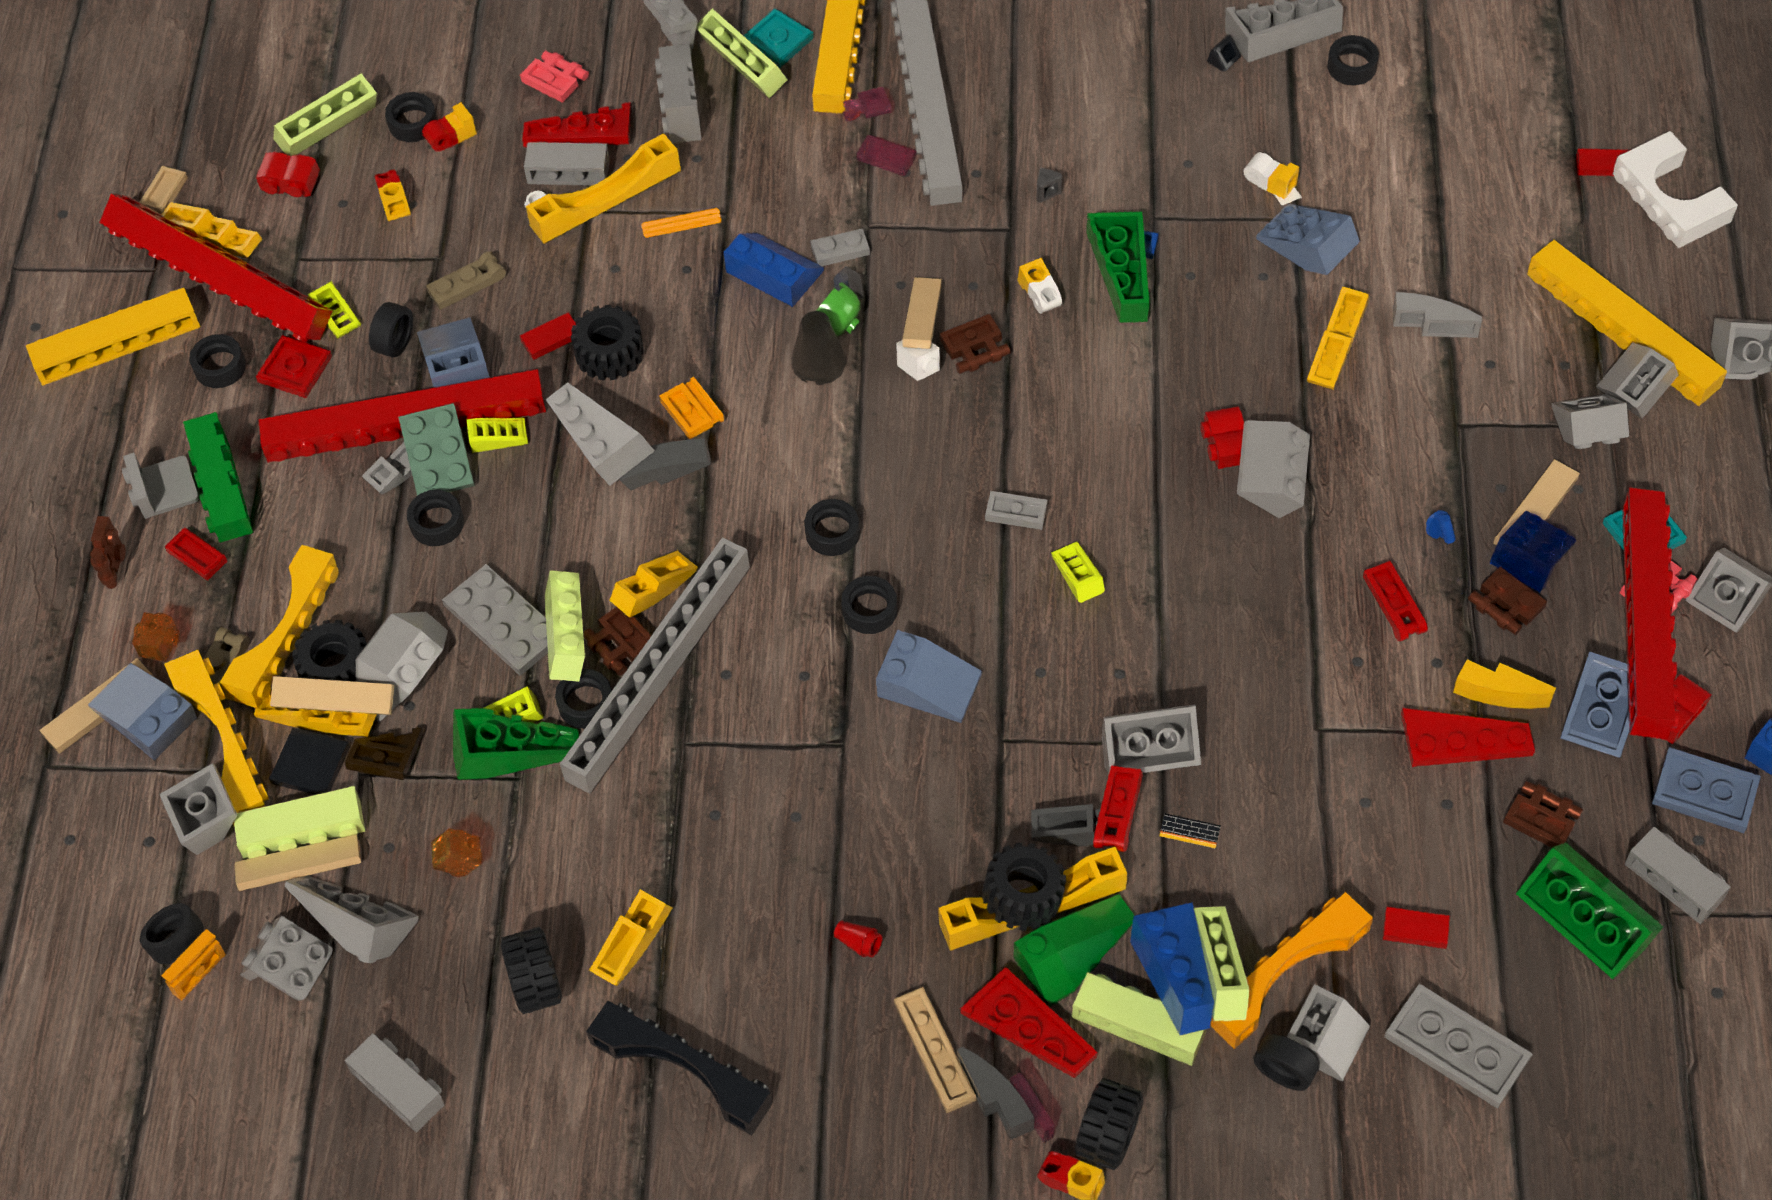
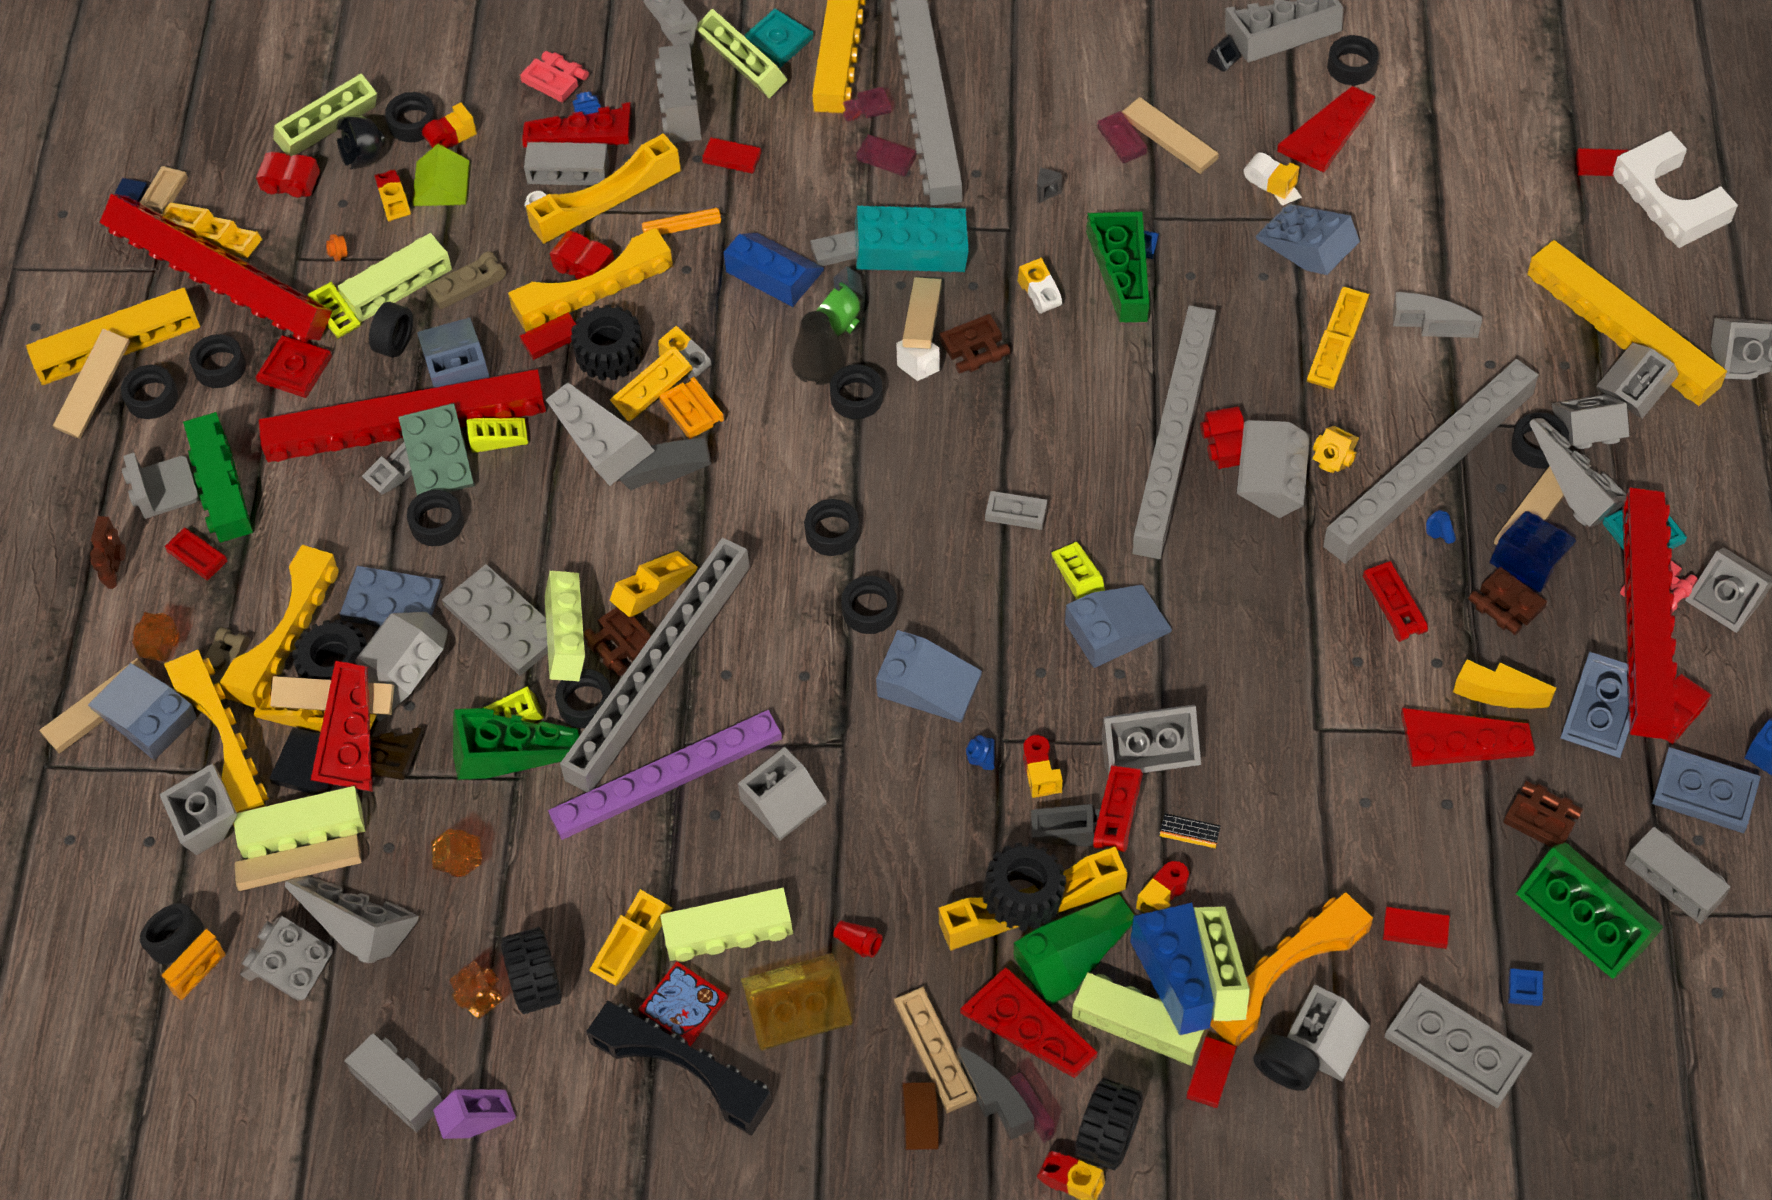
none -> tan tile [53,329,130,439]
none -> dark blue tile [114,178,149,202]
none -> black tyre [121,365,178,419]
none -> red wing [311,661,373,792]
none -> orange plate [326,234,347,261]
none -> black cylinder [336,115,385,169]
none -> yellowish green brick [338,233,452,323]
none -> sand blue plate [340,566,442,627]
none -> lime slope [412,144,470,206]
none -> medium lavender slope [433,1089,516,1139]
none -> clear orange brick [449,960,504,1019]
none -> yellow arch [508,228,673,332]
none -> medium lavender plate [548,710,782,840]
none -> red brick [550,231,615,280]
none -> blue plate [572,92,601,115]
none -> yellow plate [609,345,693,422]
none -> tile [638,961,728,1046]
none -> leg [658,326,711,379]
none -> yellowish green brick [660,888,793,962]
none -> red tile [702,137,761,174]
none -> light grey slope [738,747,827,841]
none -> clear yellow slope [740,953,853,1051]
none -> black tyre [830,364,883,419]
none -> teal brick [855,206,969,272]
none -> reddish brown slope [902,1082,939,1150]
none -> blue plate [966,735,995,770]
none -> yellow leg [1023,735,1063,798]
none -> sand blue slope [1065,585,1172,668]
none -> clear pink plate [1097,111,1147,164]
none -> tan tile [1121,97,1219,174]
none -> light grey brick [1132,306,1216,559]
none -> leg [1136,861,1189,913]
none -> red tile [1186,1037,1237,1108]
none -> red wing [1277,86,1376,173]
none -> yellow brick [1312,426,1359,473]
none -> light grey brick [1323,359,1538,564]
none -> blue plate [1508,968,1543,1006]
none -> black tyre [1511,412,1569,469]
none -> light grey wedge [1529,418,1627,527]

